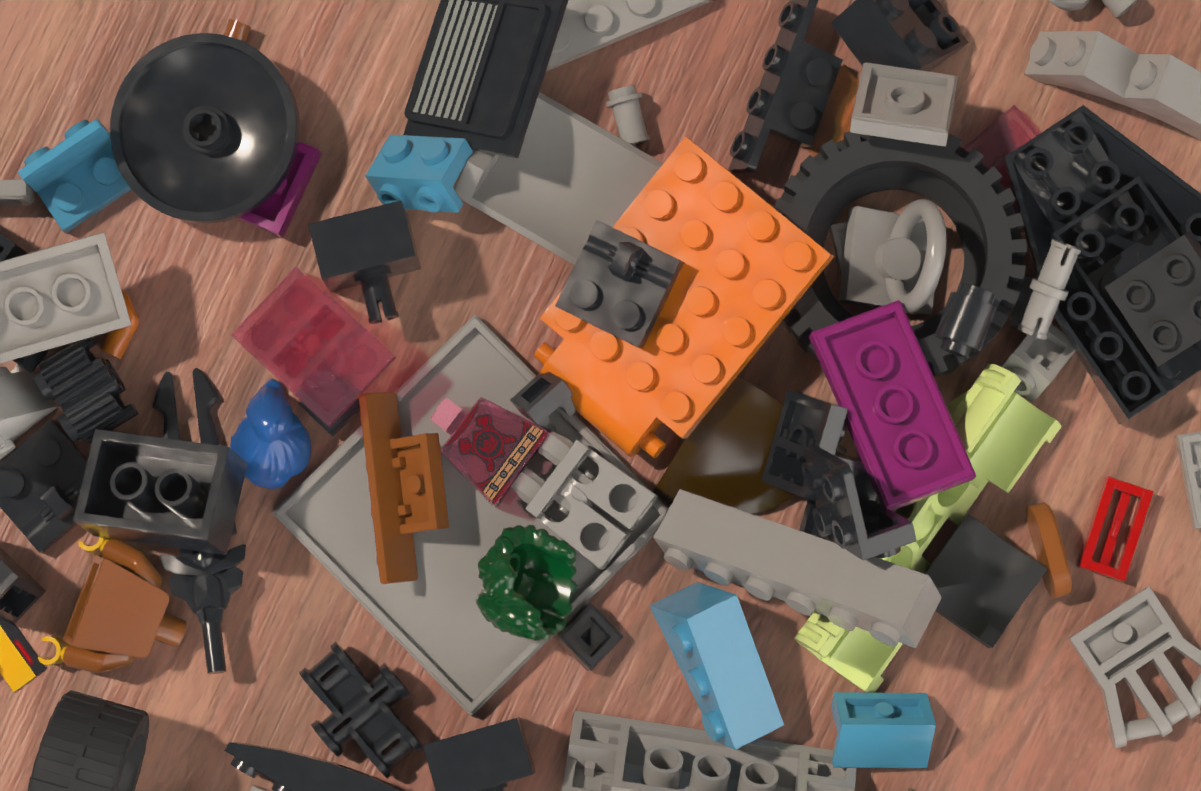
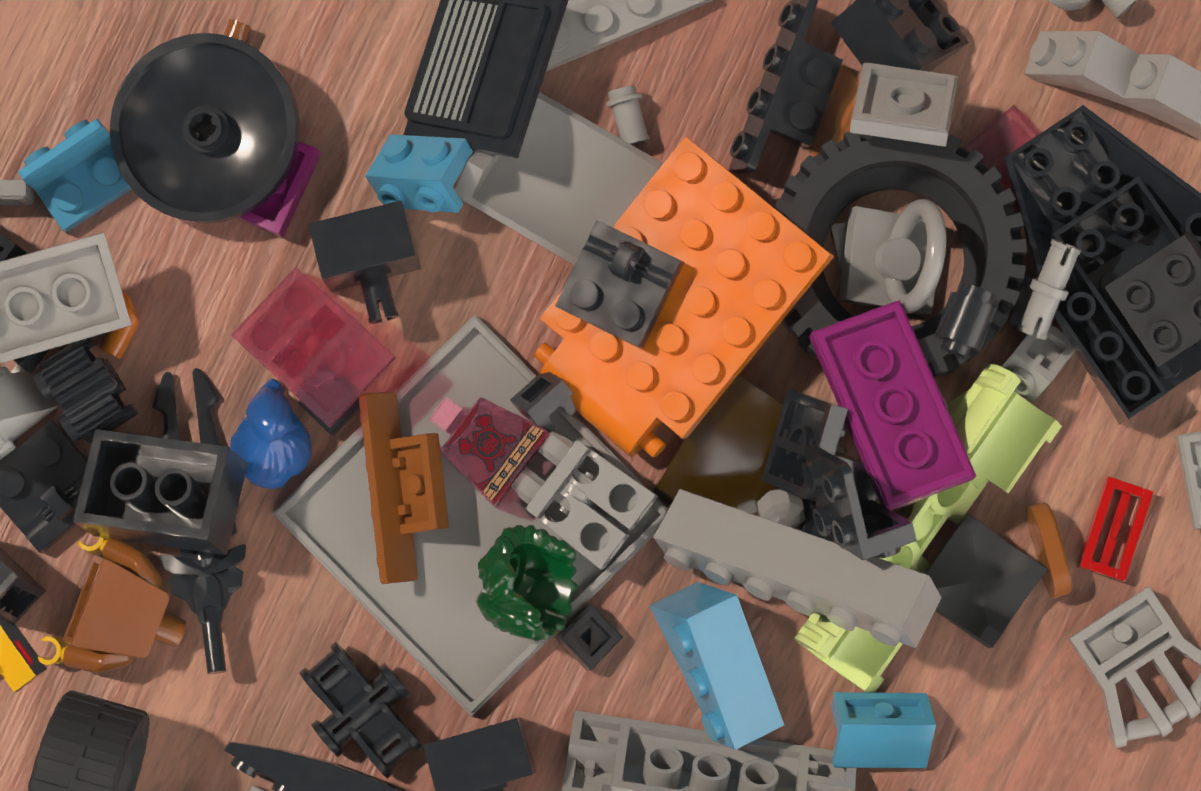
none -> light grey tile [757,489,805,529]

